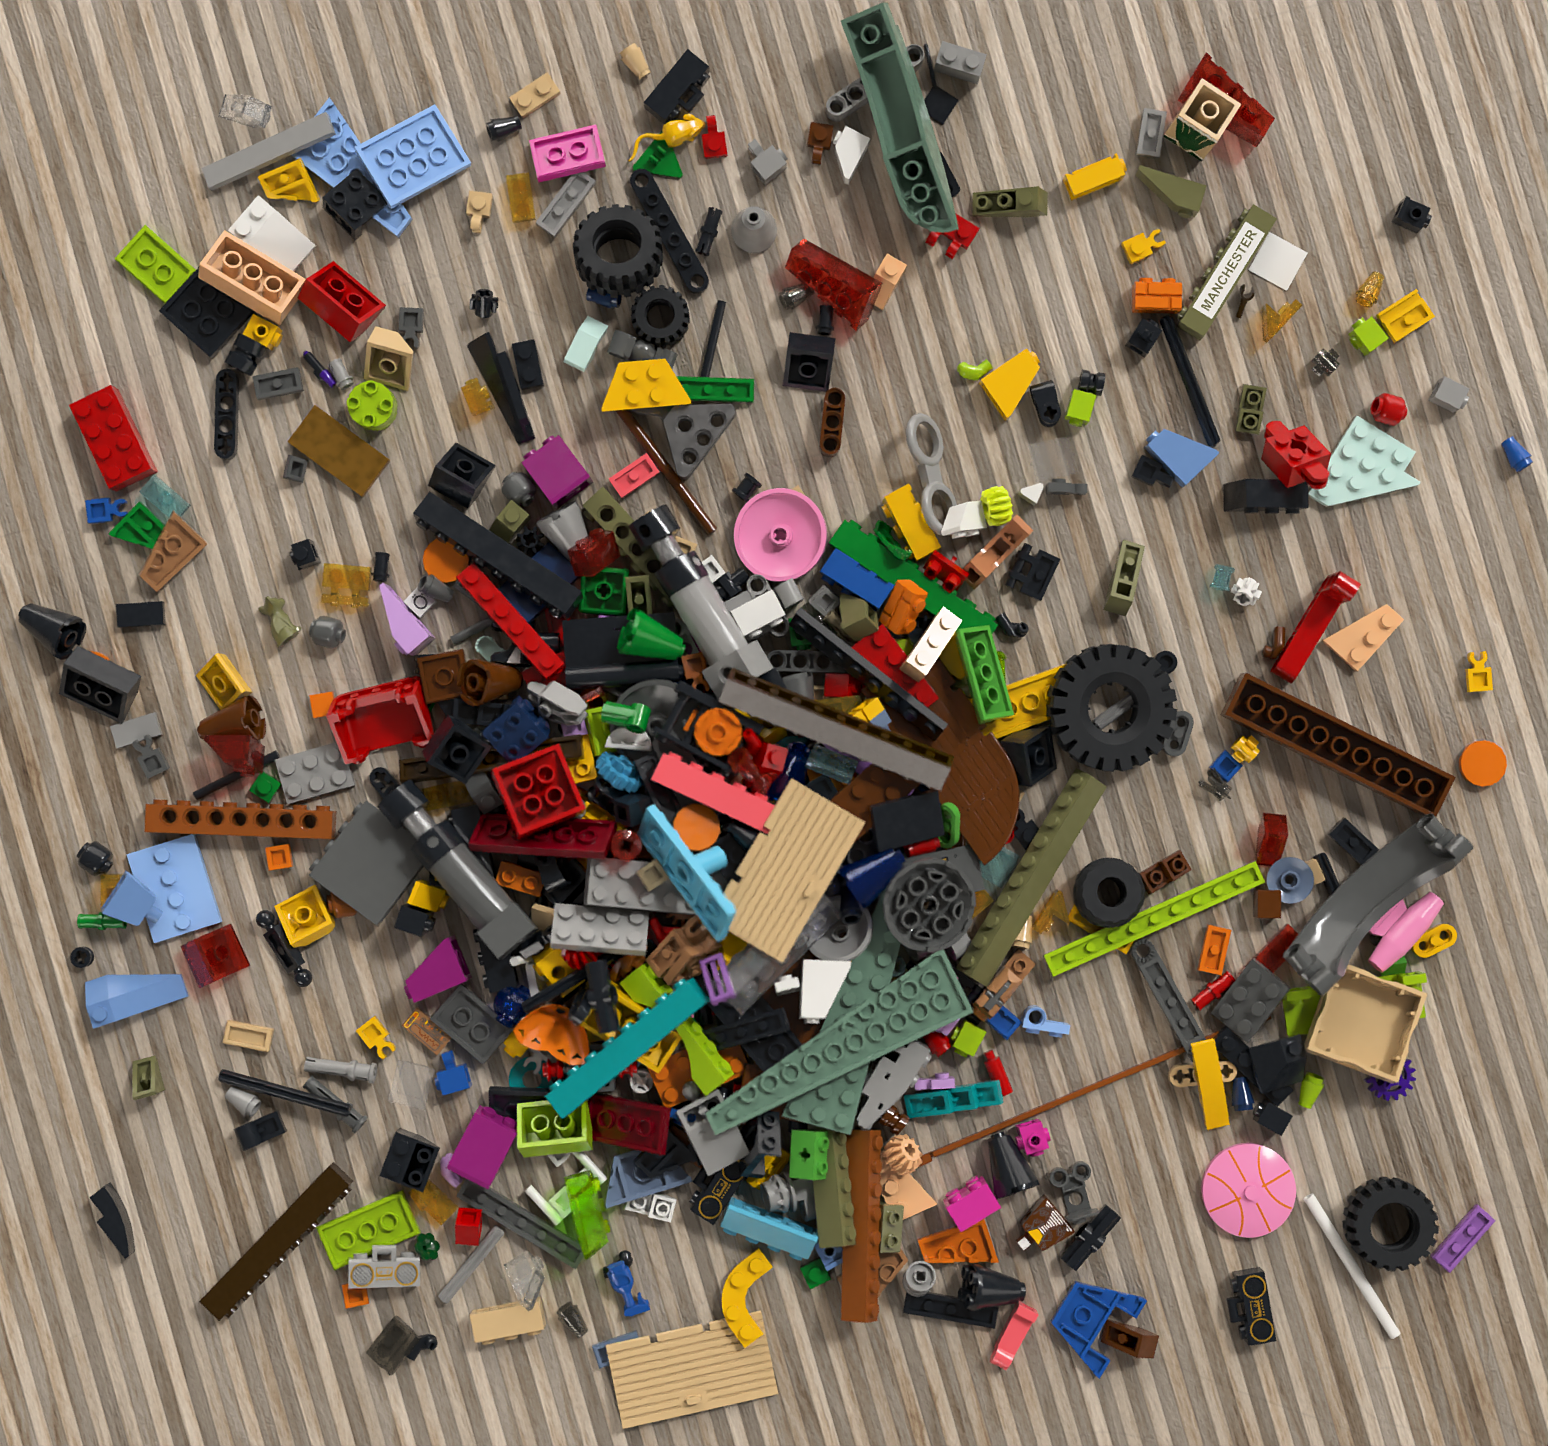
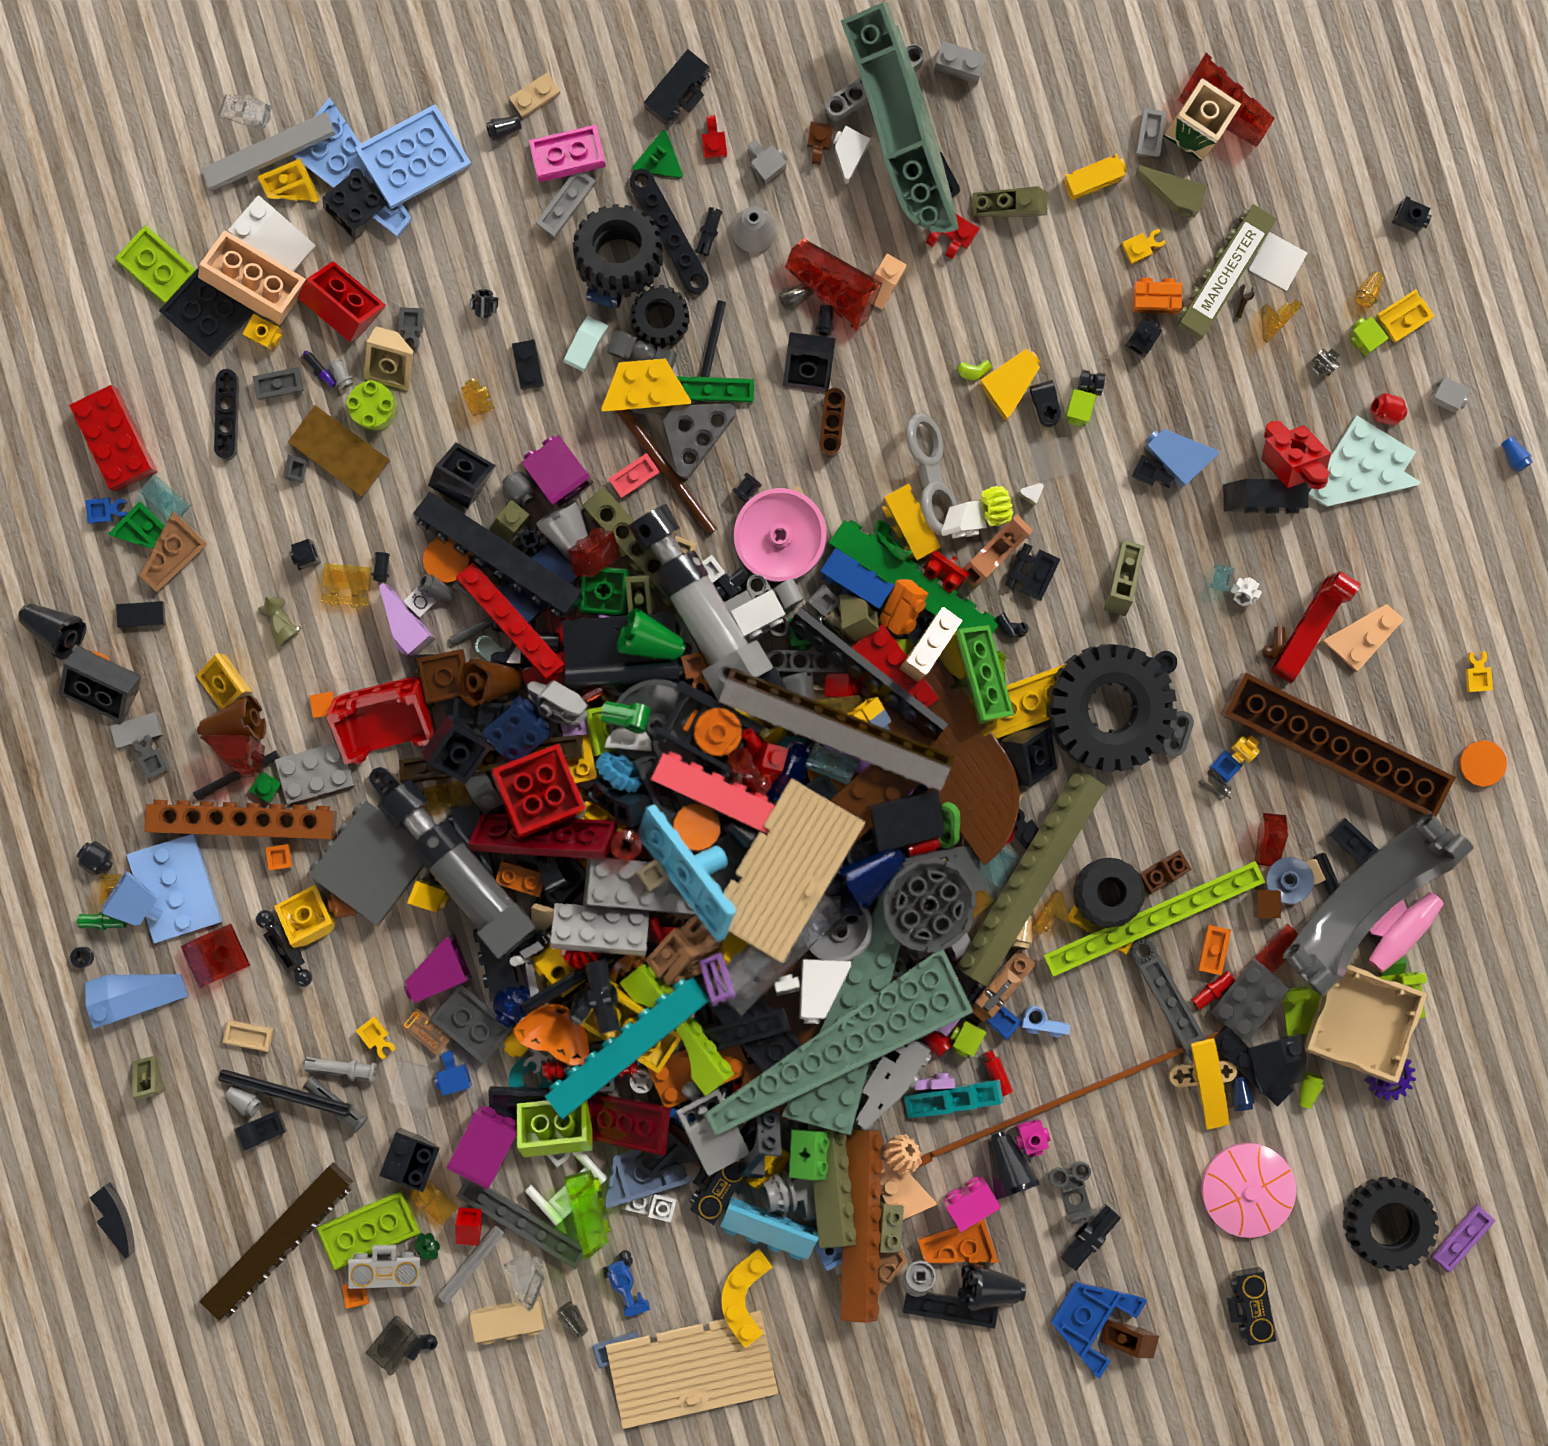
black wheel [224,333,266,376] -> none
dark grey head [309,616,346,648] -> none
black brick [394,903,436,937] -> none
lavender arm [440,1153,463,1188] -> none
tan plate [466,190,493,233] -> none
black wedge [467,332,536,444] -> none
clear yellow plate [506,172,536,223] -> none
tan cone [620,43,651,80] -> none
yellow animal [628,114,706,162] -> none
green plate [800,1257,831,1289] -> none
reddish brown wheel [877,1105,910,1136] -> none
black piece [924,44,959,125] -> none
coral leg [989,1301,1039,1370] -> none
reddish brown torso [1016,1194,1075,1251] -> none
dark grey plate [1046,479,1088,495] -> none
light grey axle [1093,694,1134,730] -> none
black axle [1159,315,1220,446] -> none
olive slope [1236,384,1267,435] -> none
black brick [1253,1099,1293,1136] -> none
white piece [1303,1193,1400,1339] -> none
yellow plate [1411,923,1457,958] -> none

